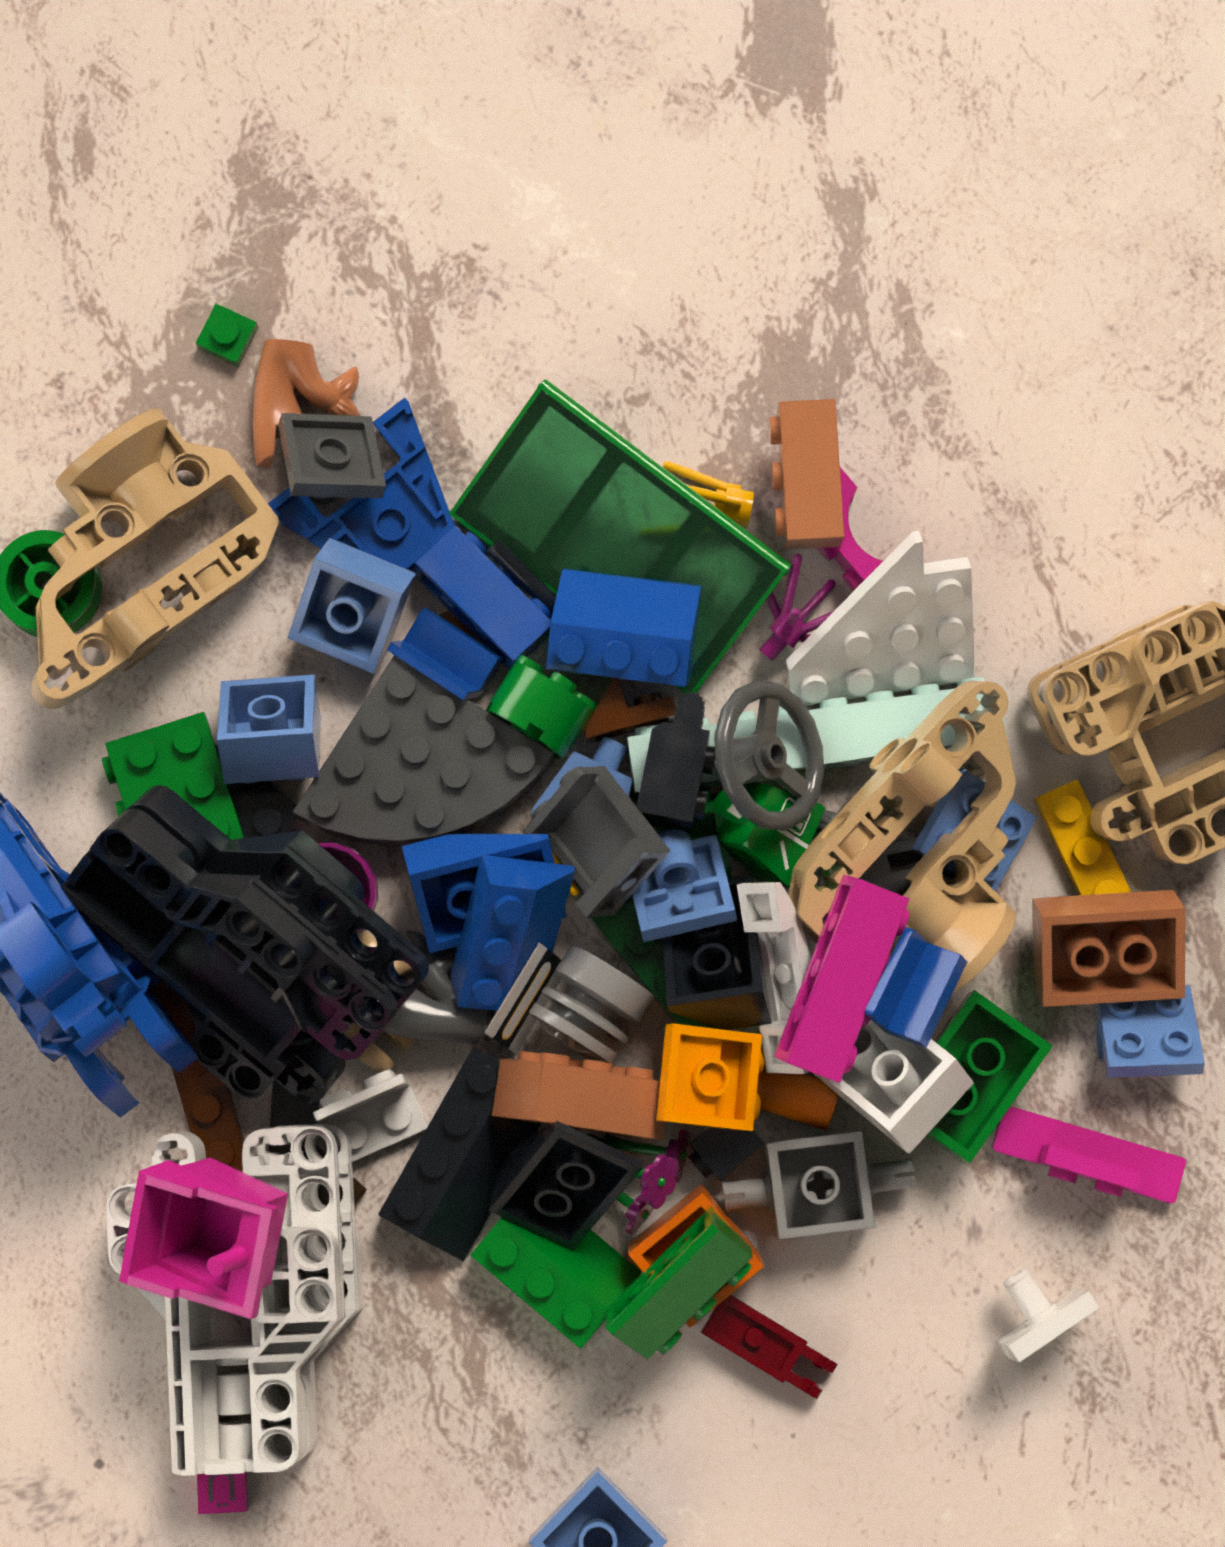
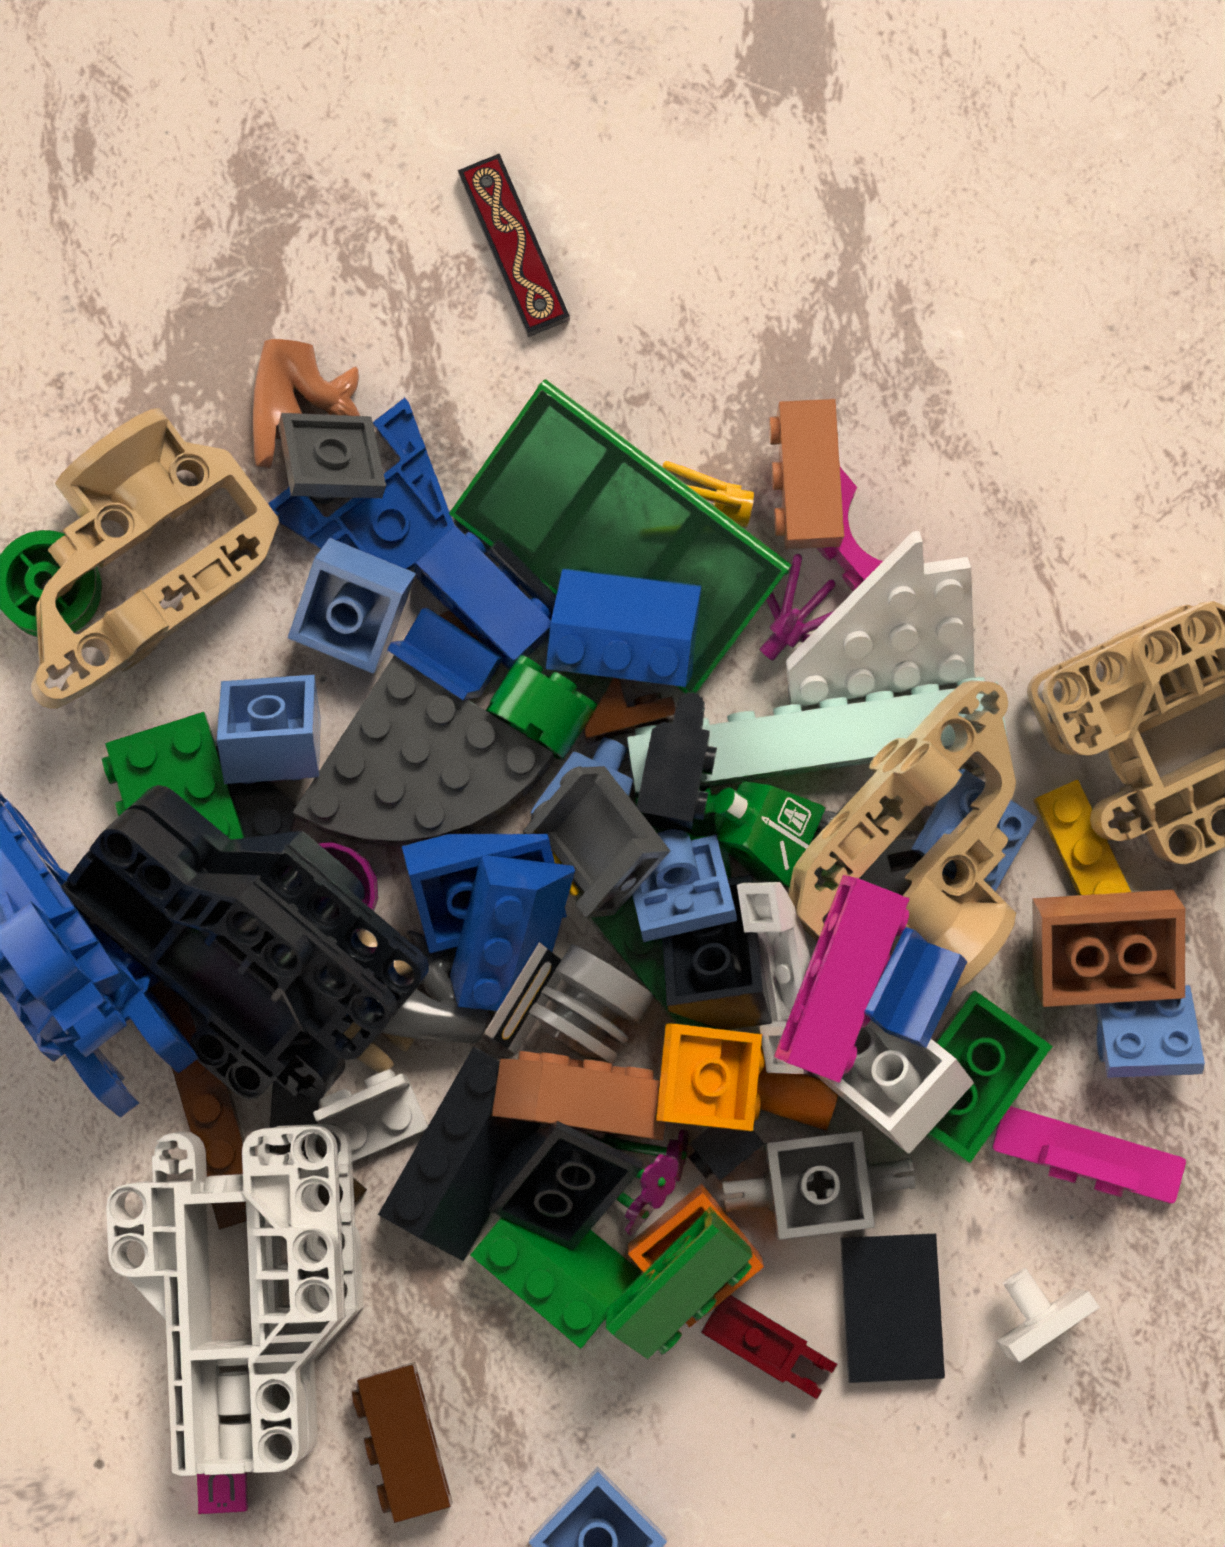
dark pink piece [119,1157,288,1319] -> none
green plate [195,303,258,367] -> none
dark grey piece [714,680,824,831] -> none
none -> reddish brown brick [352,1362,453,1523]
none -> tile [458,153,570,337]
none -> black tile [840,1233,945,1383]

